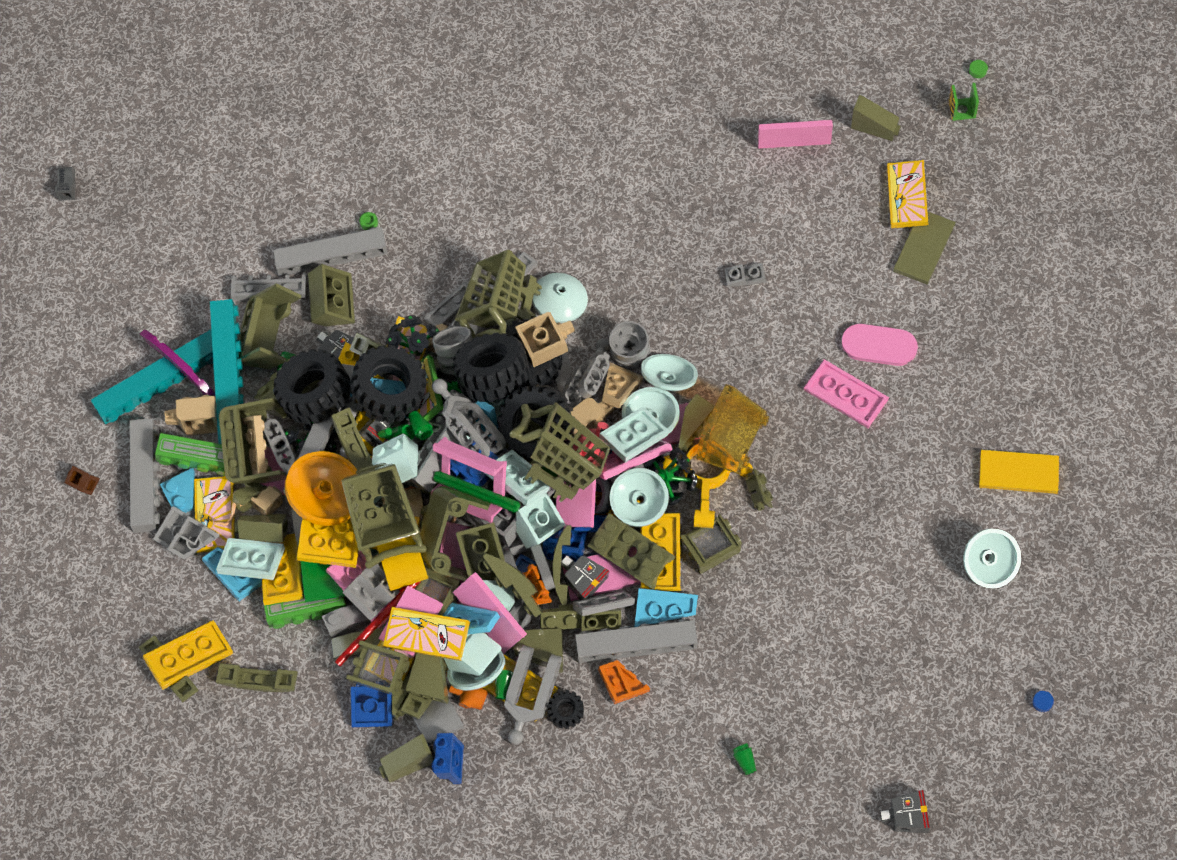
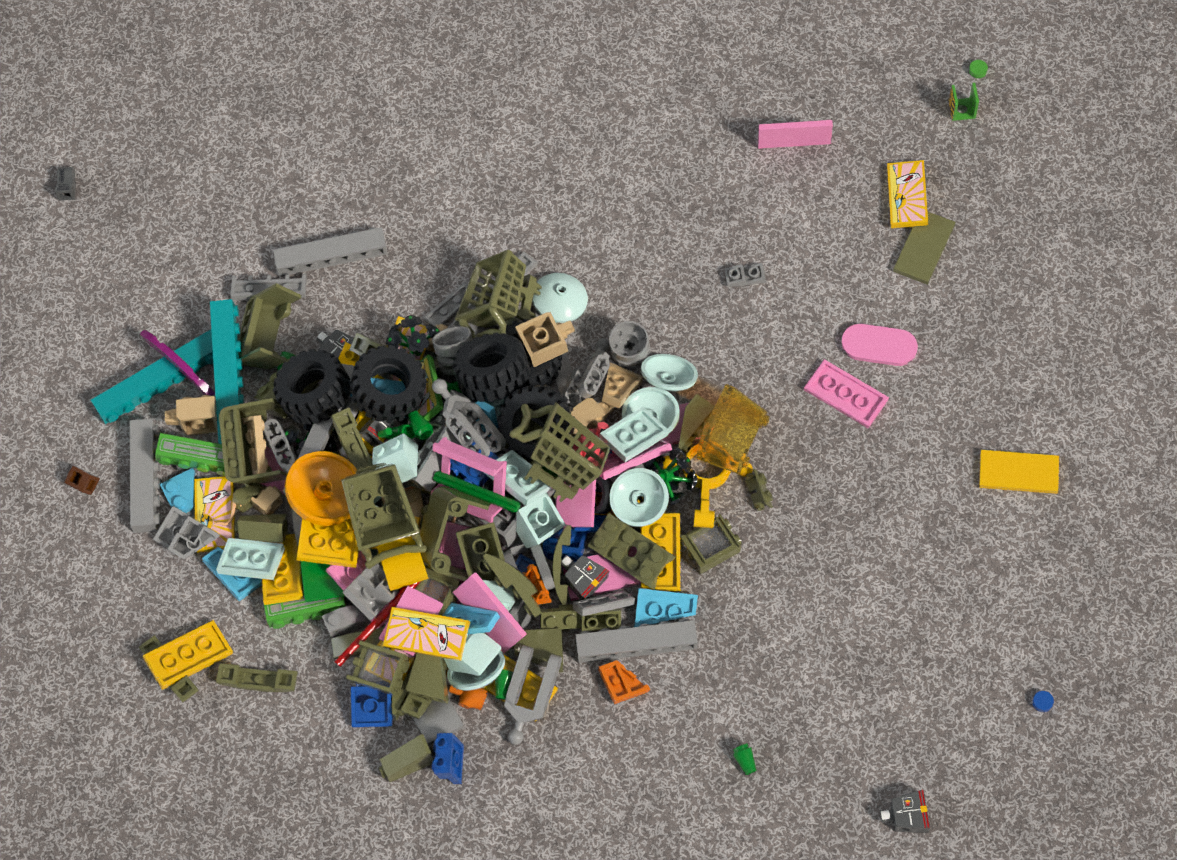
olive slope [308,264,355,327] -> none
bright green tile [359,212,378,230] -> none
black tyre [547,690,584,729] -> none
olive slope [851,95,901,141] -> none
light aqua dish [963,529,1021,588] -> none

